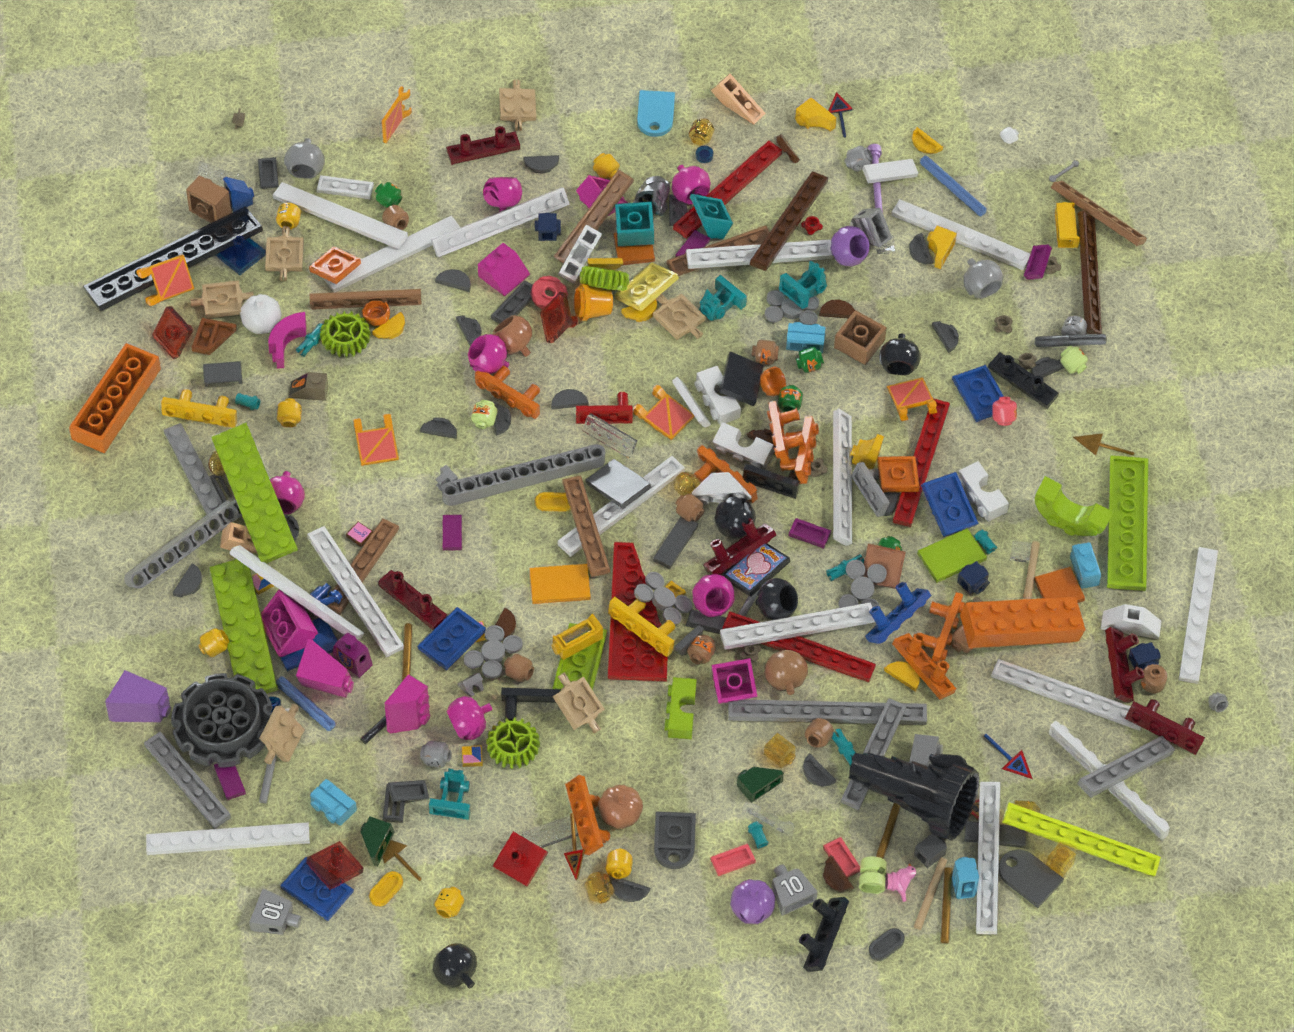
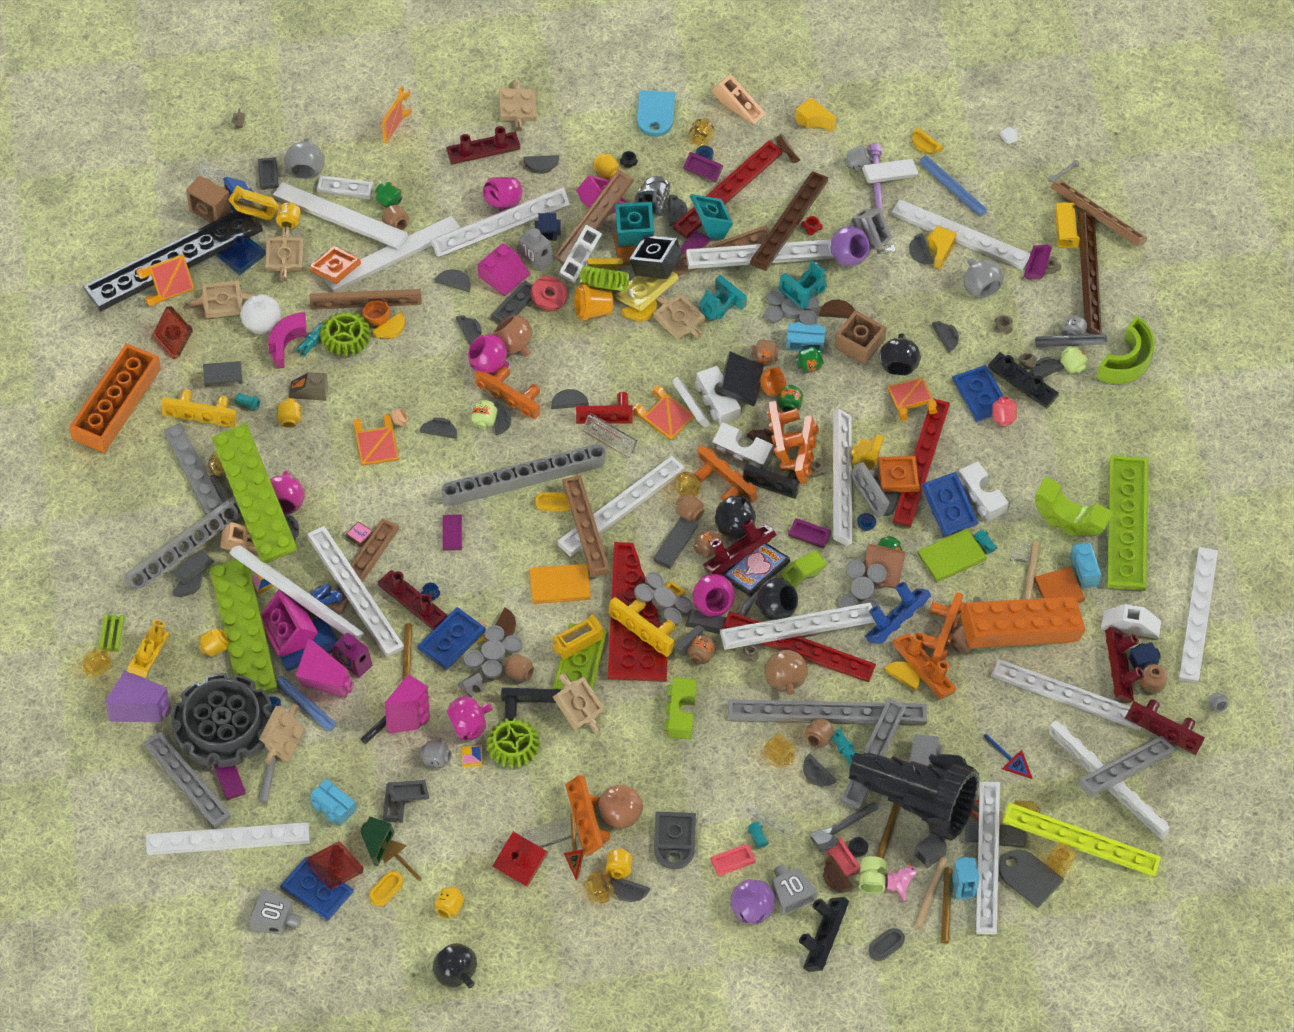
dark orange wing [192,318,237,355] -> none
teal tile [429,768,470,820] -> none
light grey tile [436,465,458,491] -> none
clear red tile [540,292,578,343] -> none
tile [586,459,652,509] -> none
dark pink piece [671,165,711,204] -> none
white slope [692,472,751,505] -> none
dark pink slope [711,658,758,704] -> none
dark green slope [737,767,784,803] -> none
teal pin [826,554,864,581] -> none
piece [828,92,853,138] -> none
dark blue brick [957,561,990,595] -> none
pearl gold piece [1073,433,1134,455] -> none
none -> clear yellow head [81,648,112,677]
none -> lime tile [99,614,125,652]
none -> yellow plate [127,619,169,678]
none -> dark grey tile [172,549,214,585]
none -> yellow window [228,185,279,221]
none -> light nougat plate [391,408,408,426]
none -> clear blue plate [421,582,440,601]
none -> light grey torso [517,228,554,272]
none -> black plate [620,151,638,168]
none -> black brick [630,235,682,279]
none -> magenta tile [683,152,724,182]
none -> medium nougat head [693,530,723,558]
none -> lime slope [781,550,828,588]
none -> dark grey piece [810,802,878,852]
none -> black plate [848,837,869,857]
none -> clear blue plate [857,513,876,531]
none -> lime brick [1096,316,1155,384]

